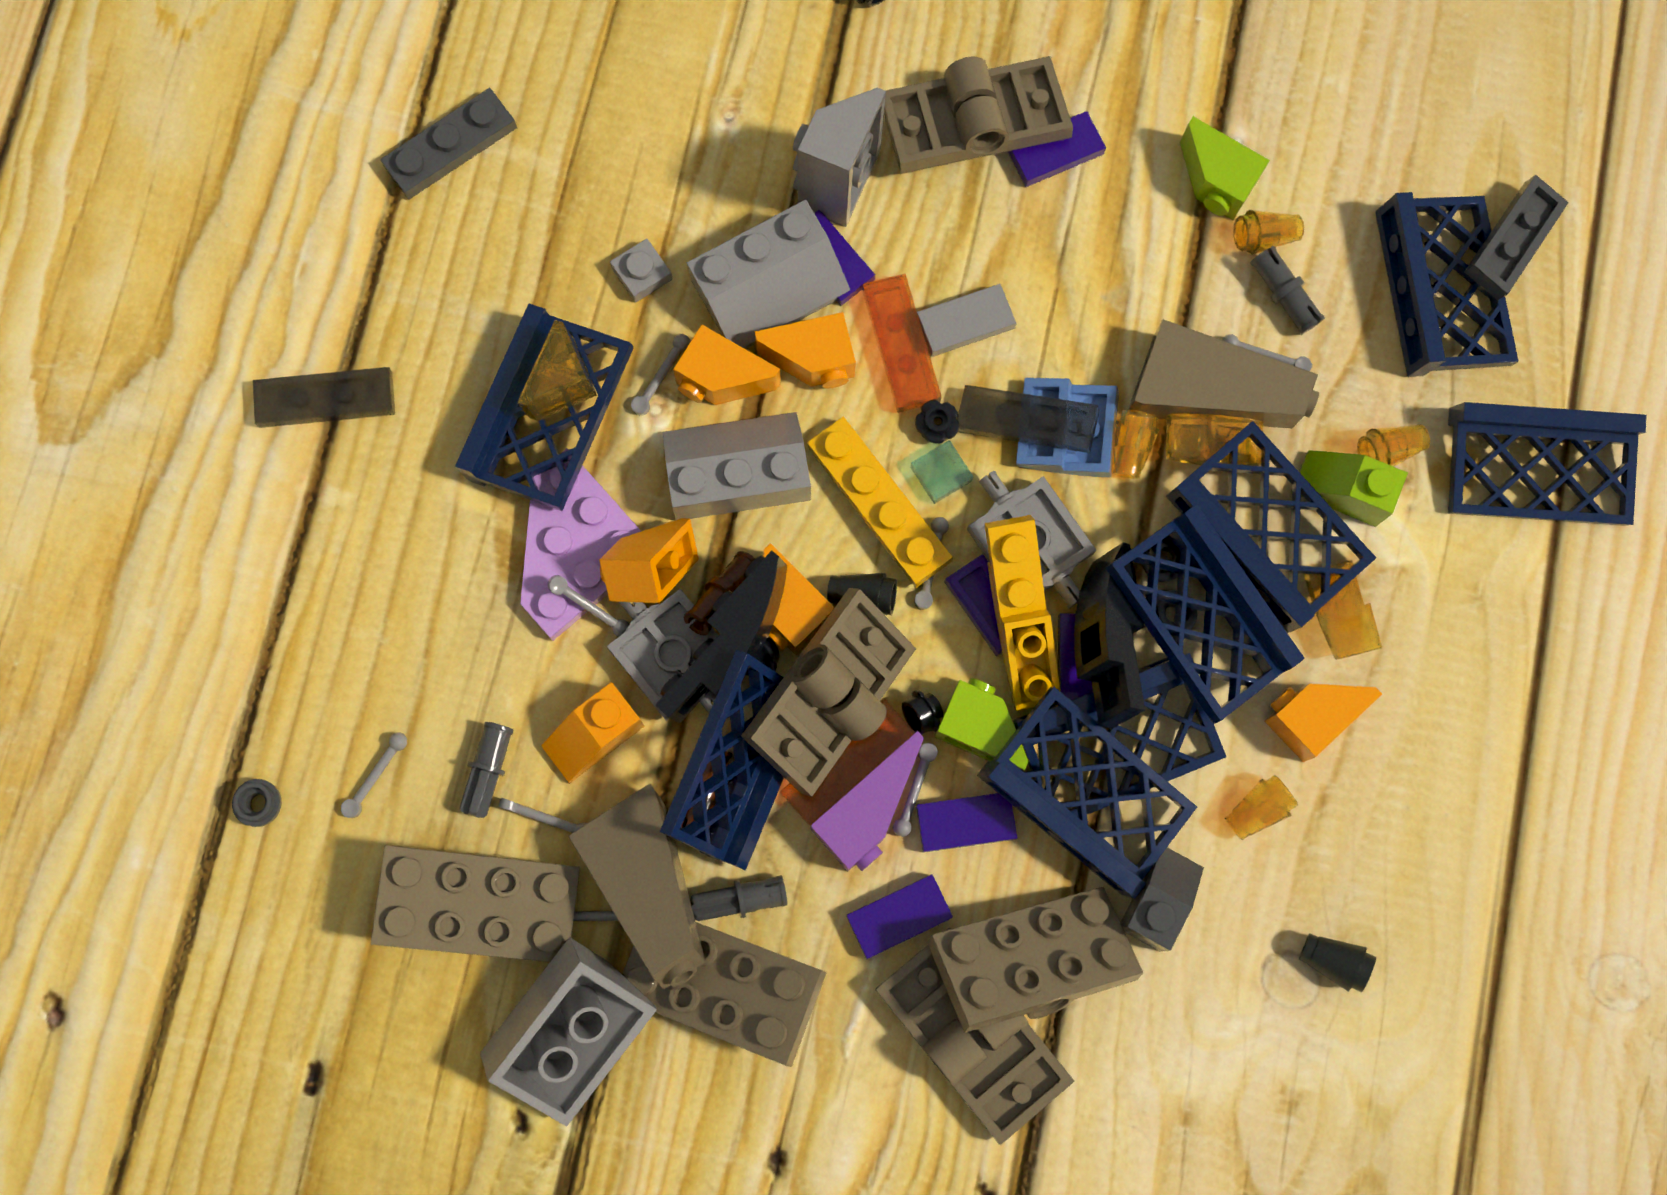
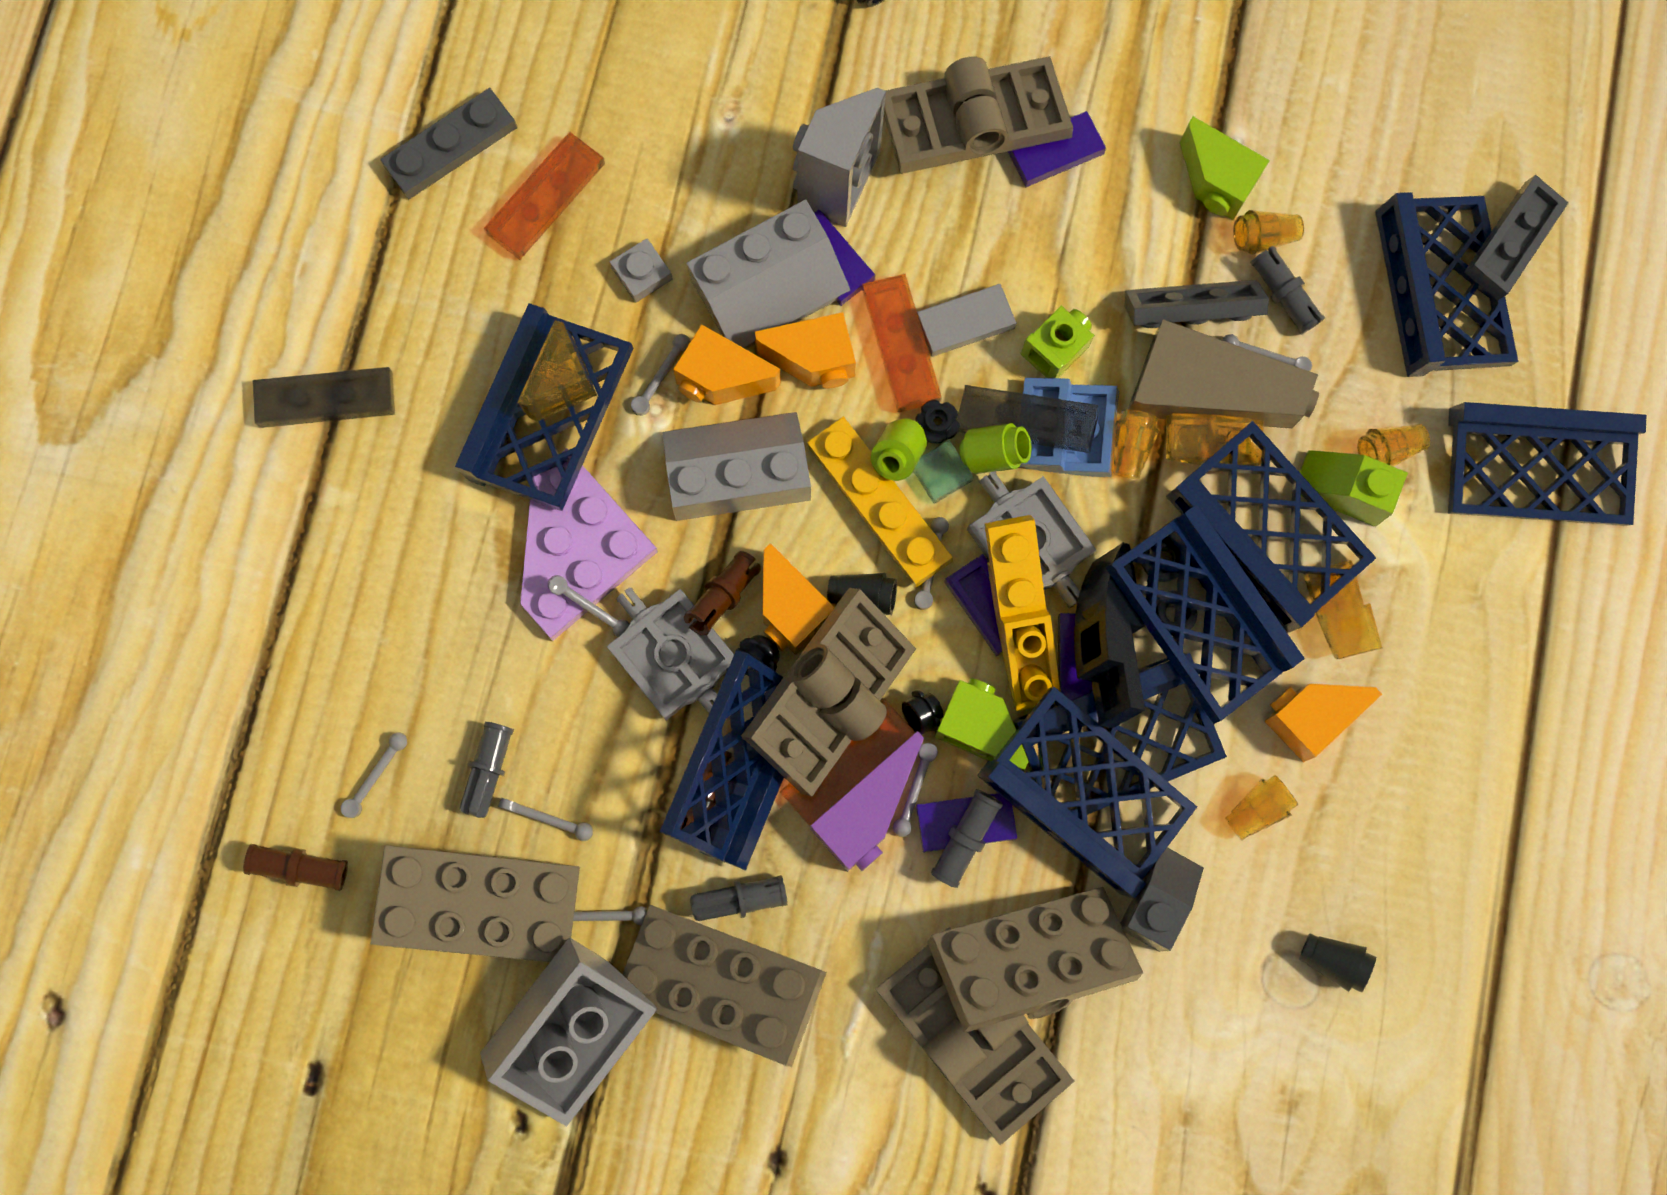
dark grey plate [232,779,282,827] -> none
light orange slope [541,682,645,783] -> none
dark tan slope [569,783,705,989] -> none
light orange slope [599,518,699,603] -> none
black slope [655,550,787,723] -> none
dark purple tile [846,874,953,959] -> none
none -> reddish brown pin [243,844,348,891]
none -> clear orange tile [484,132,605,260]
none -> lime brick [871,418,927,481]
none -> dark grey pin [931,789,1003,888]
none -> lime brick [960,423,1032,474]
none -> lime brick [1021,306,1094,378]
none -> dark grey plate [1125,280,1269,328]

